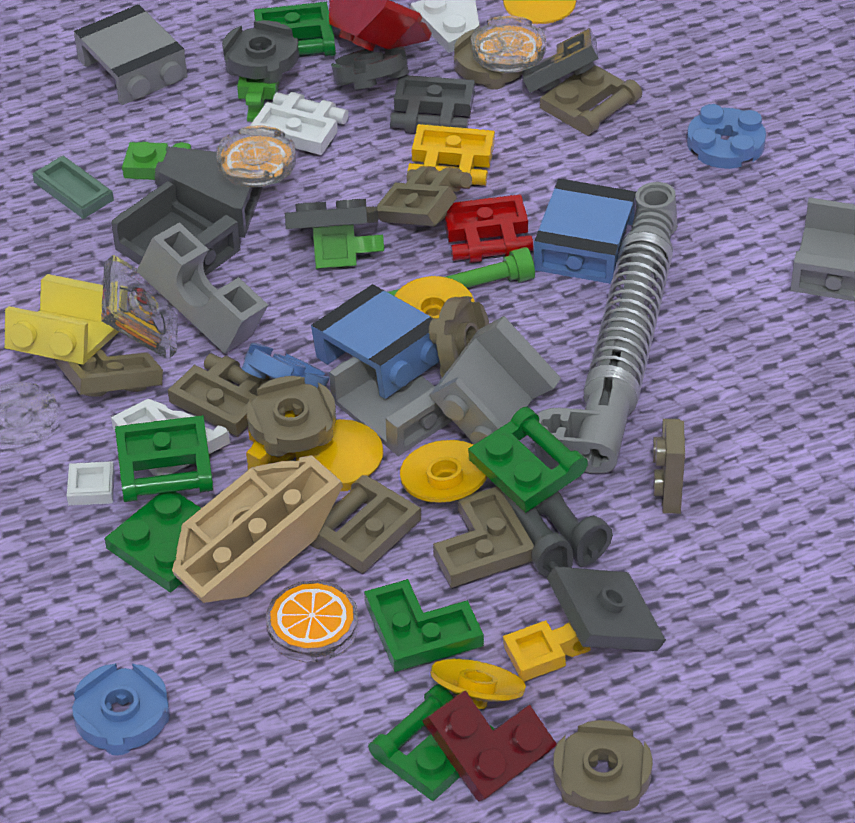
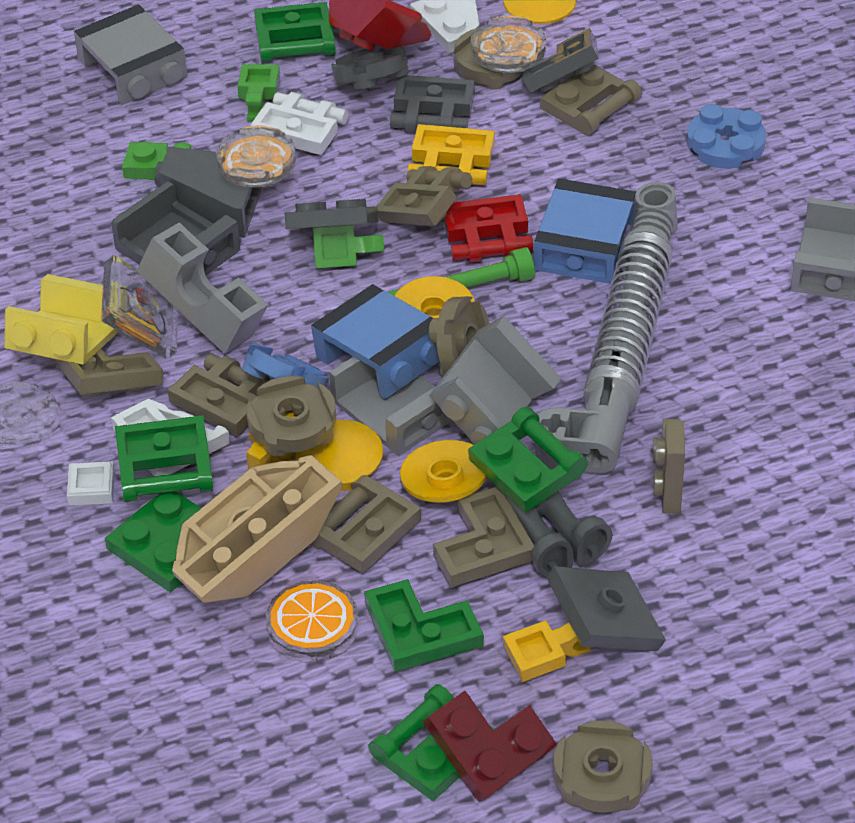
sand green tile [32,155,114,219] -> none
medium blue plate [72,664,170,756] -> none
dark grey plate [222,21,299,84] -> none
yellow dish [430,659,526,709] -> none

